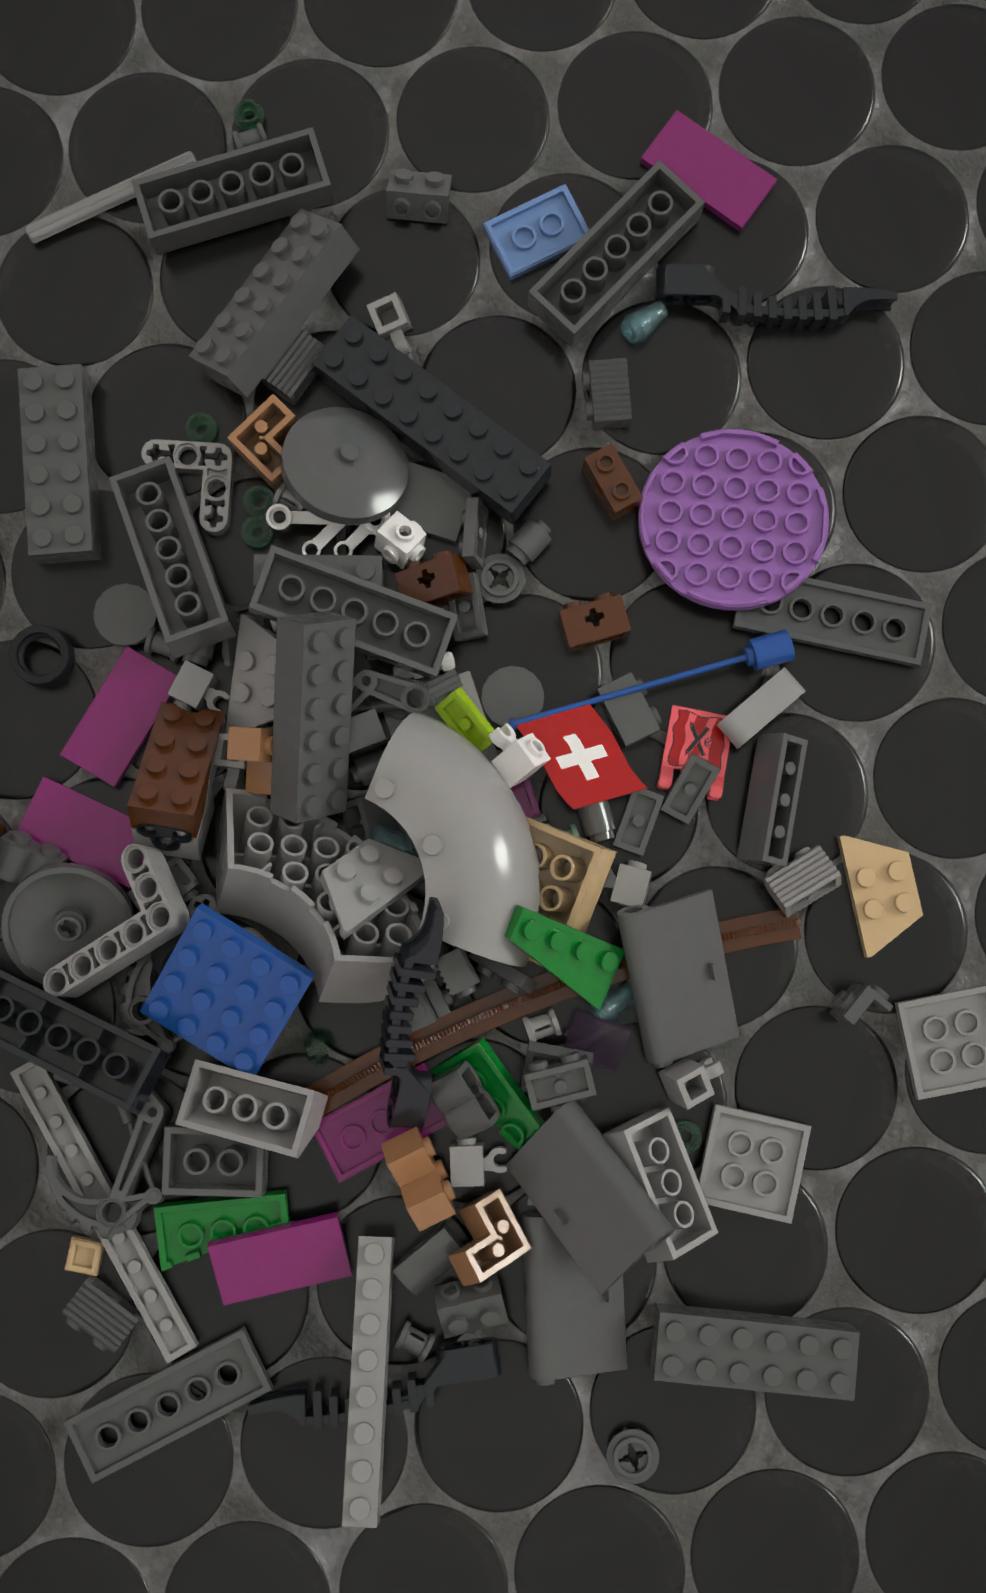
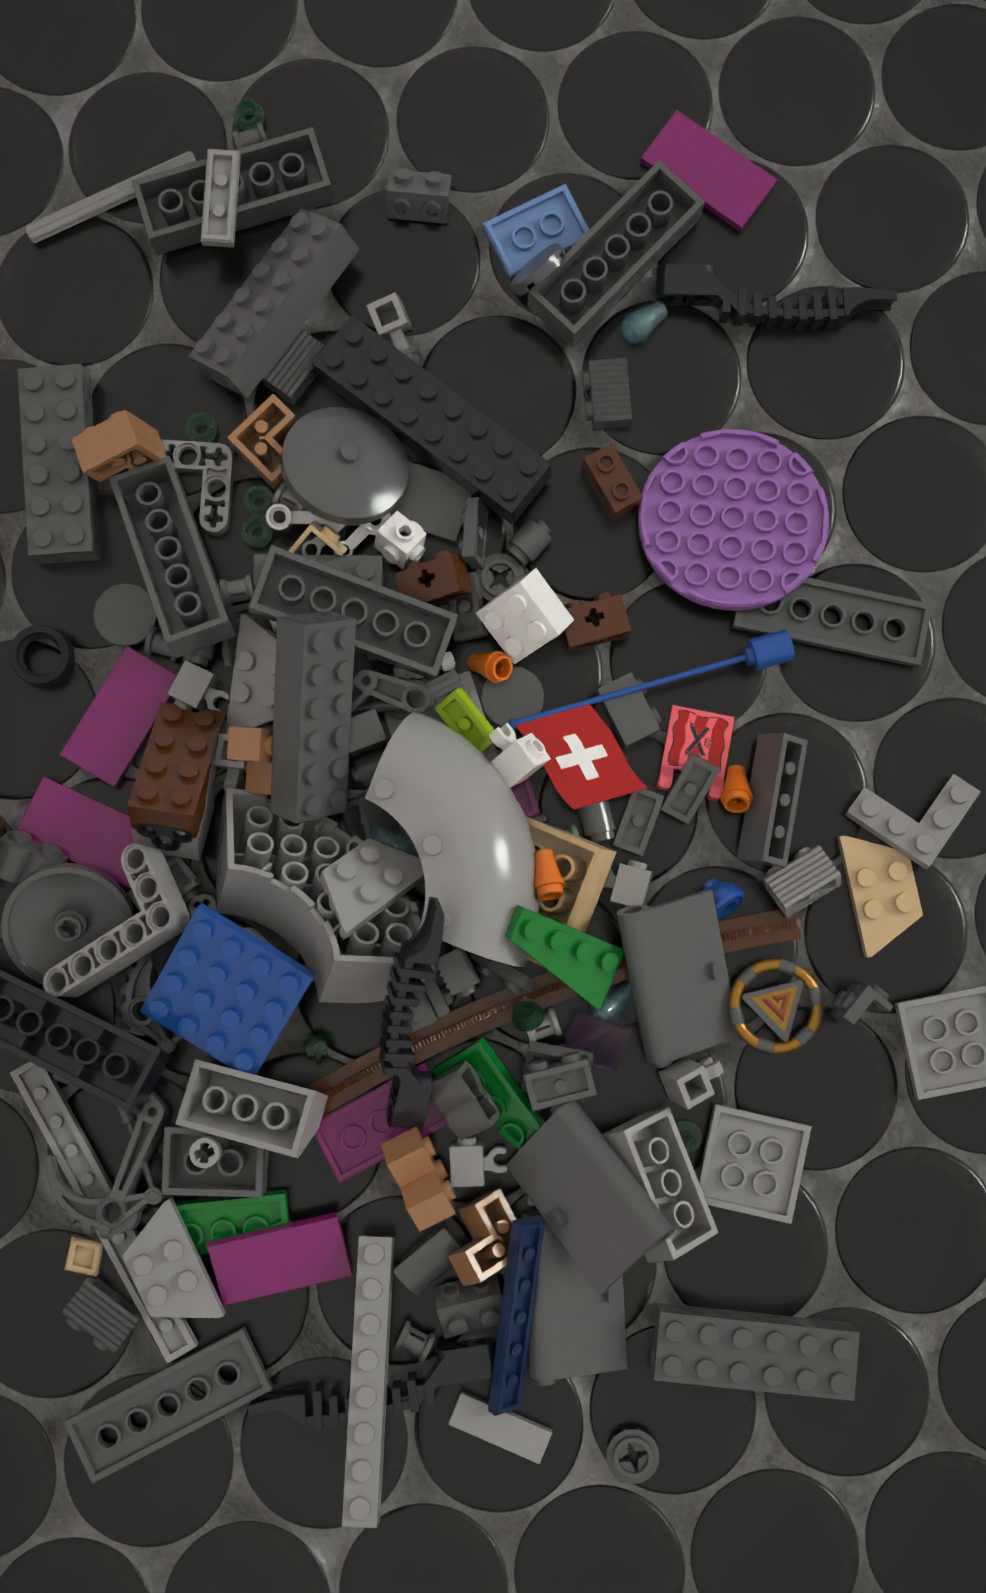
light grey beam [717,667,805,749] -> none
none -> medium nougat brick [71,410,167,482]
none -> light grey wing [122,1196,226,1318]
none -> light grey bush [189,1136,222,1168]
none -> light grey tile [201,149,241,247]
none -> light grey bush [219,574,255,605]
none -> tan bracket [289,521,348,556]
none -> light grey tile [448,1390,552,1464]
none -> orange cone [467,651,513,683]
none -> white brick [476,568,574,664]
none -> dark blue tile [488,1215,545,1416]
none -> dark grey tile [510,243,566,295]
none -> clear green plate [511,1000,545,1032]
none -> orange cone [534,849,566,901]
none -> blue brick [701,878,745,921]
none -> orange cone [721,765,753,813]
none -> piece [728,958,823,1054]
none -> light grey plate [845,774,981,870]

